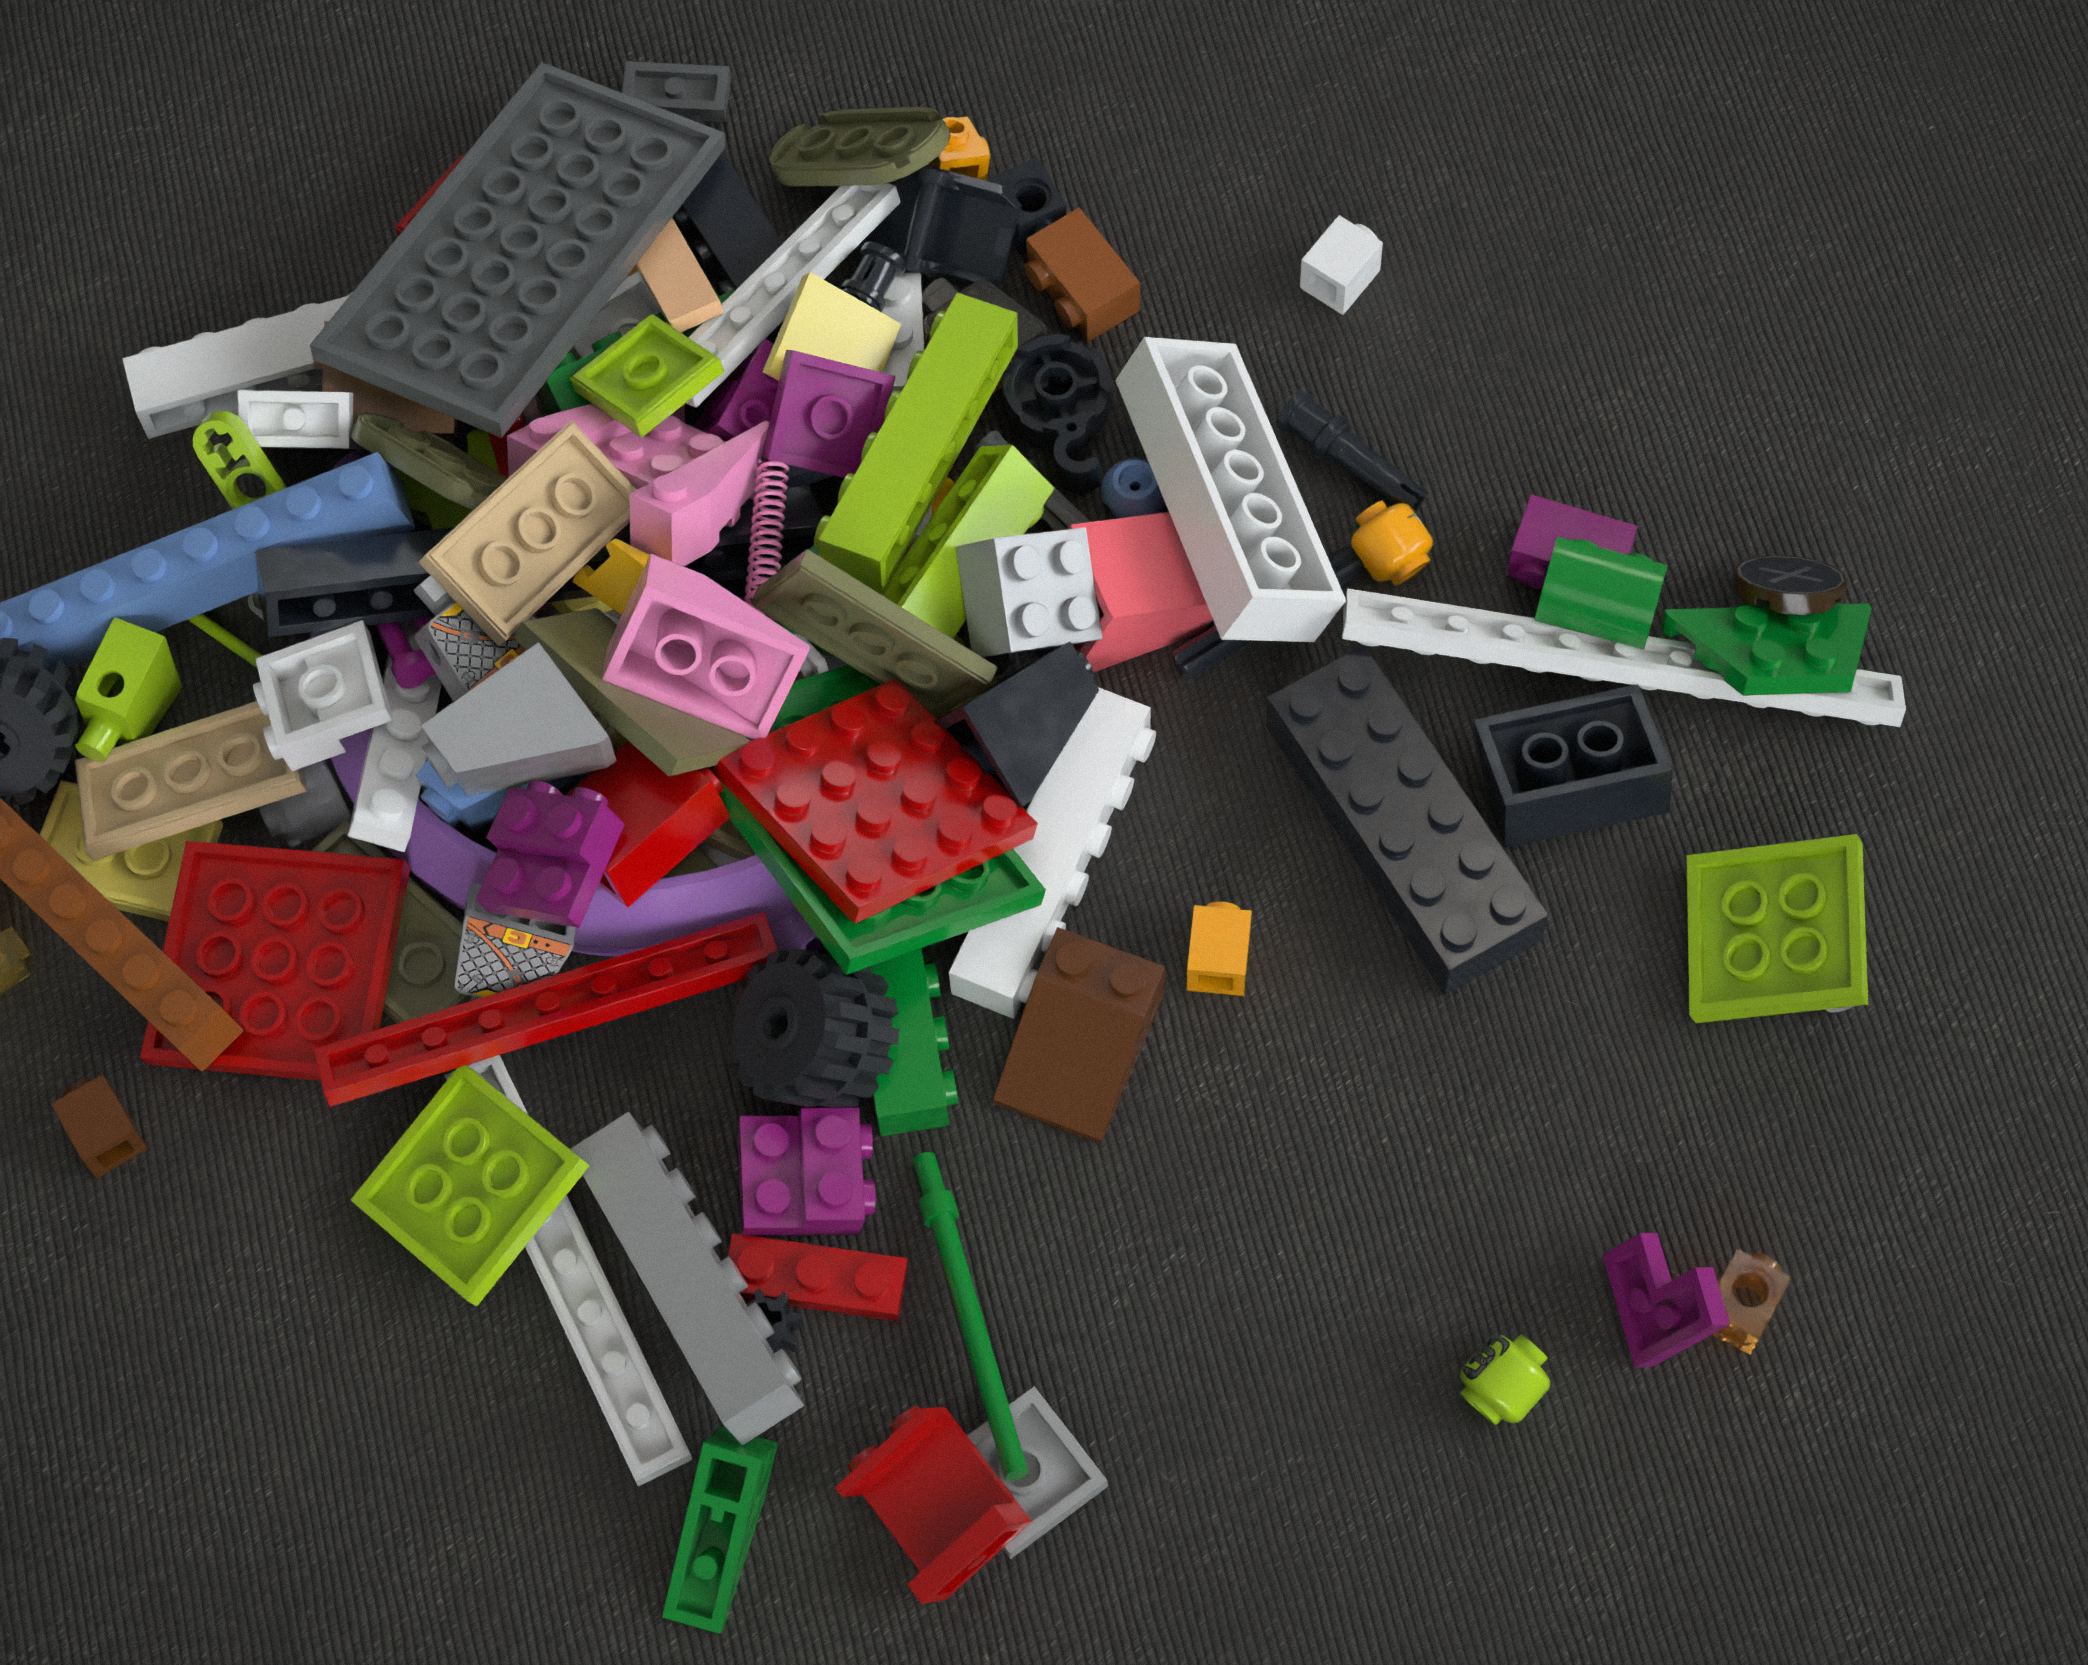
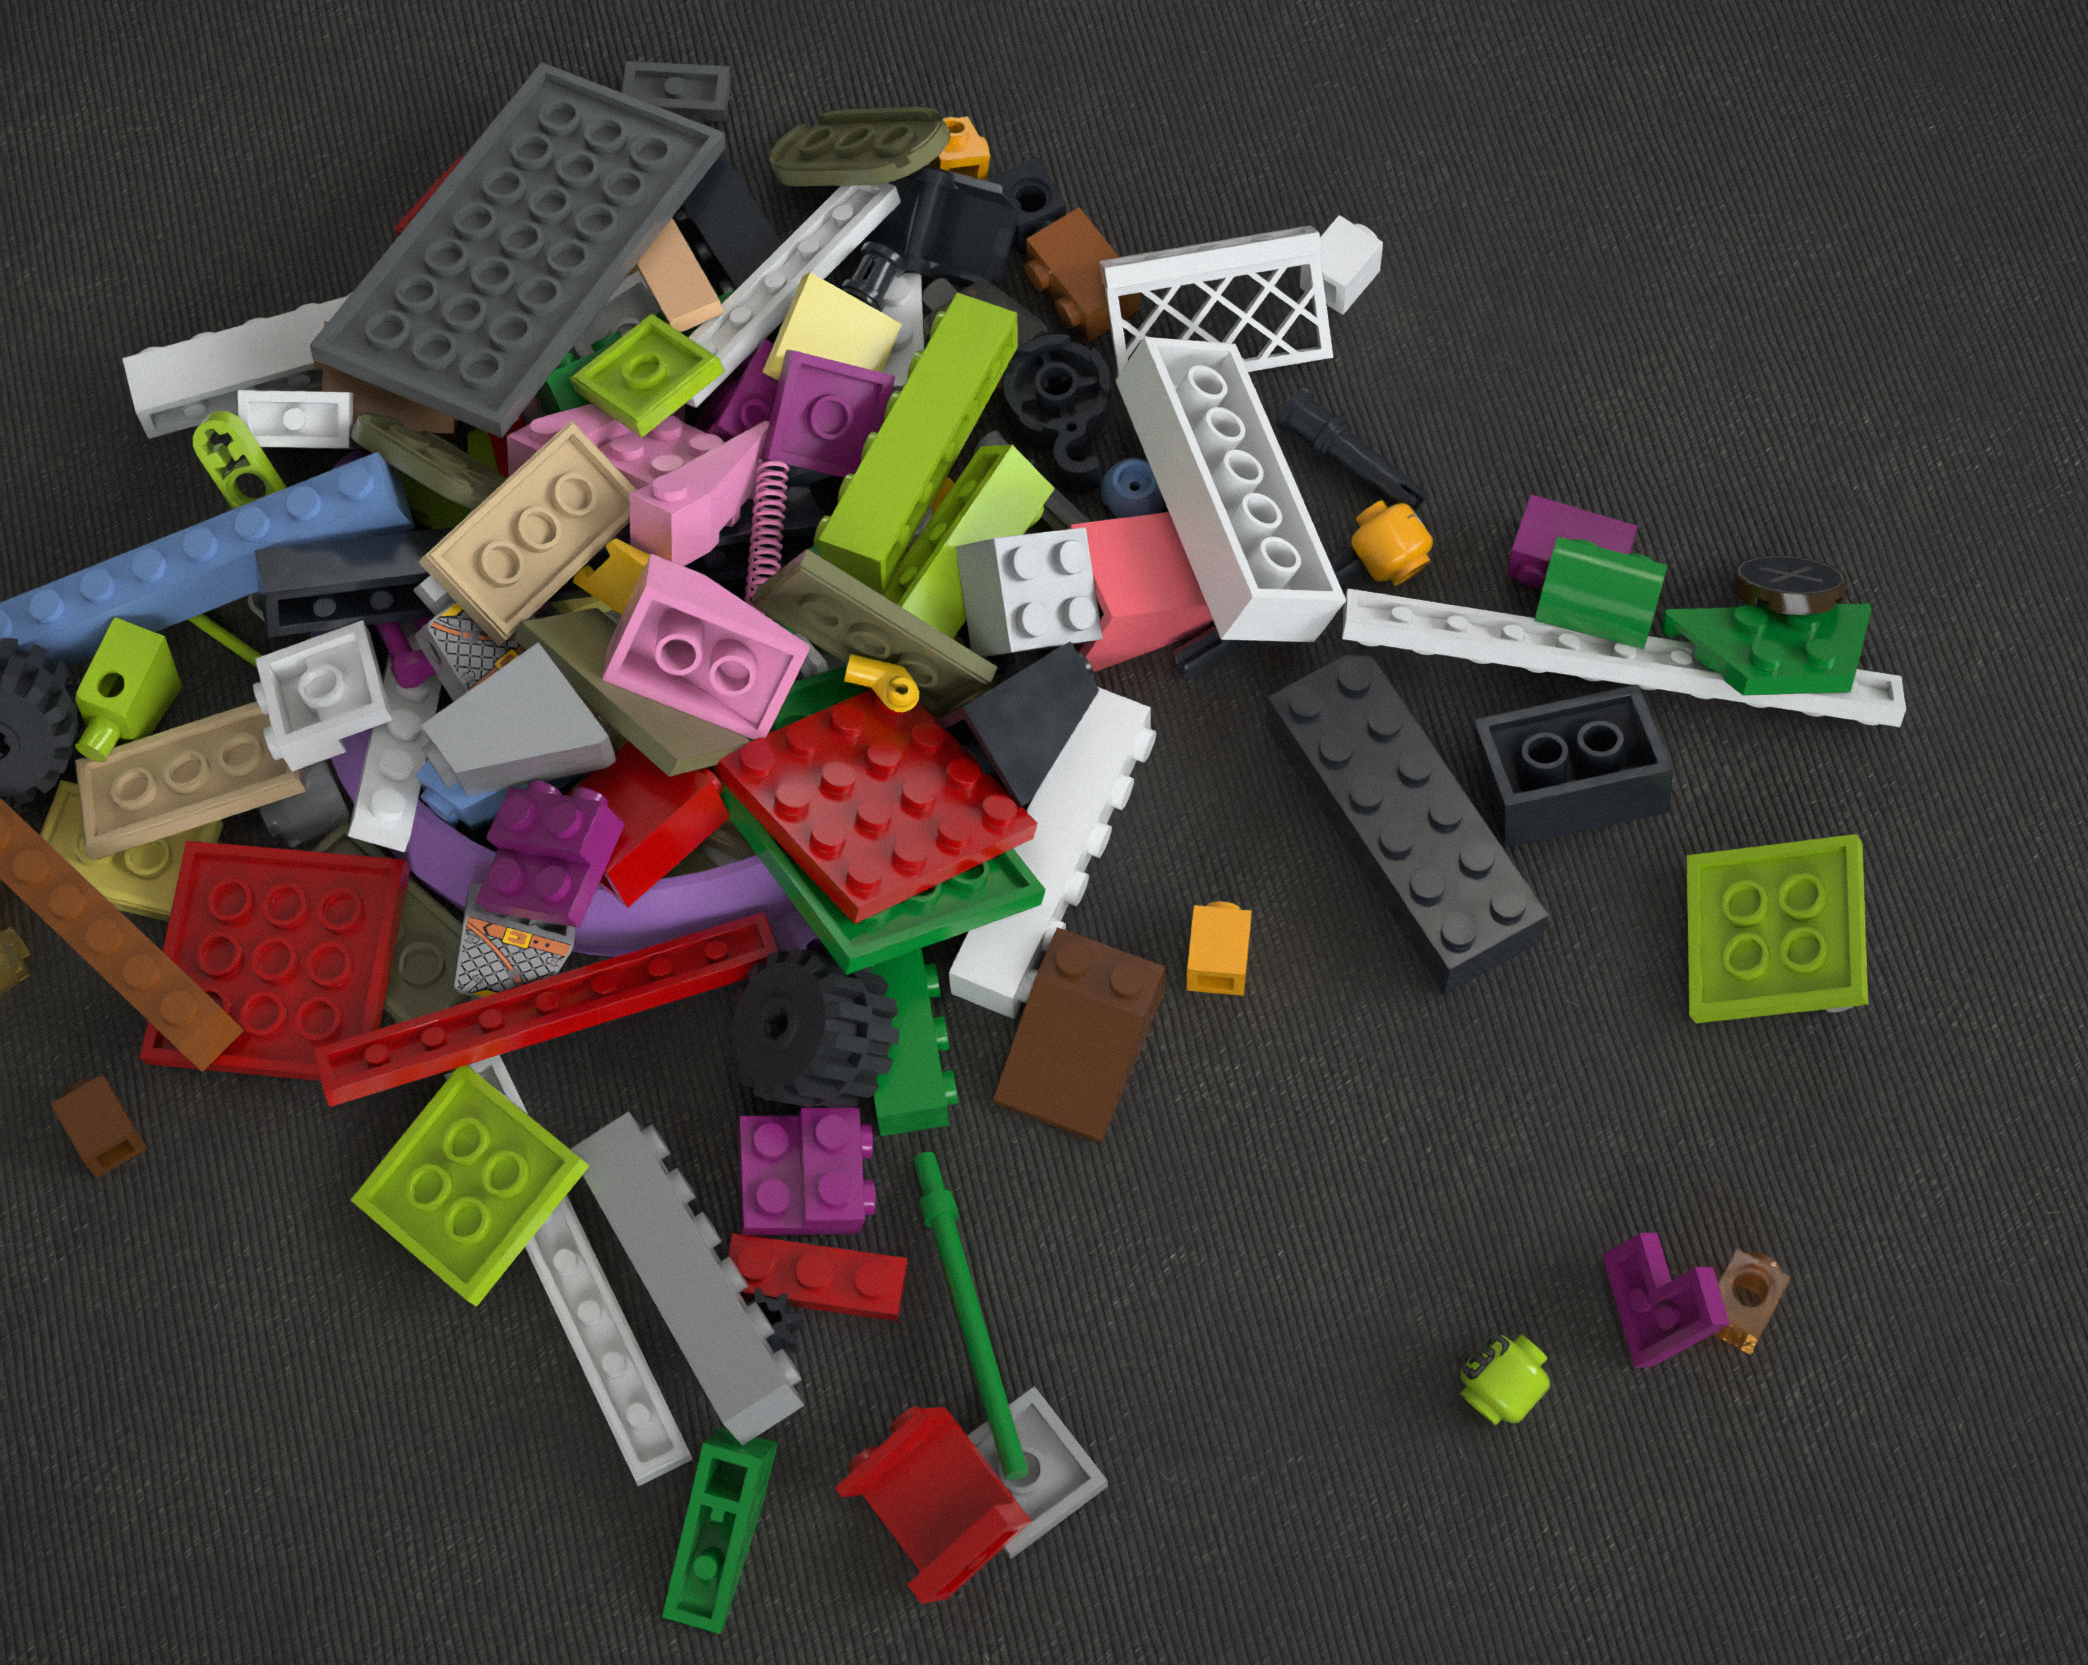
none -> yellow arm [844,654,919,712]
none -> white fence [1099,225,1333,376]

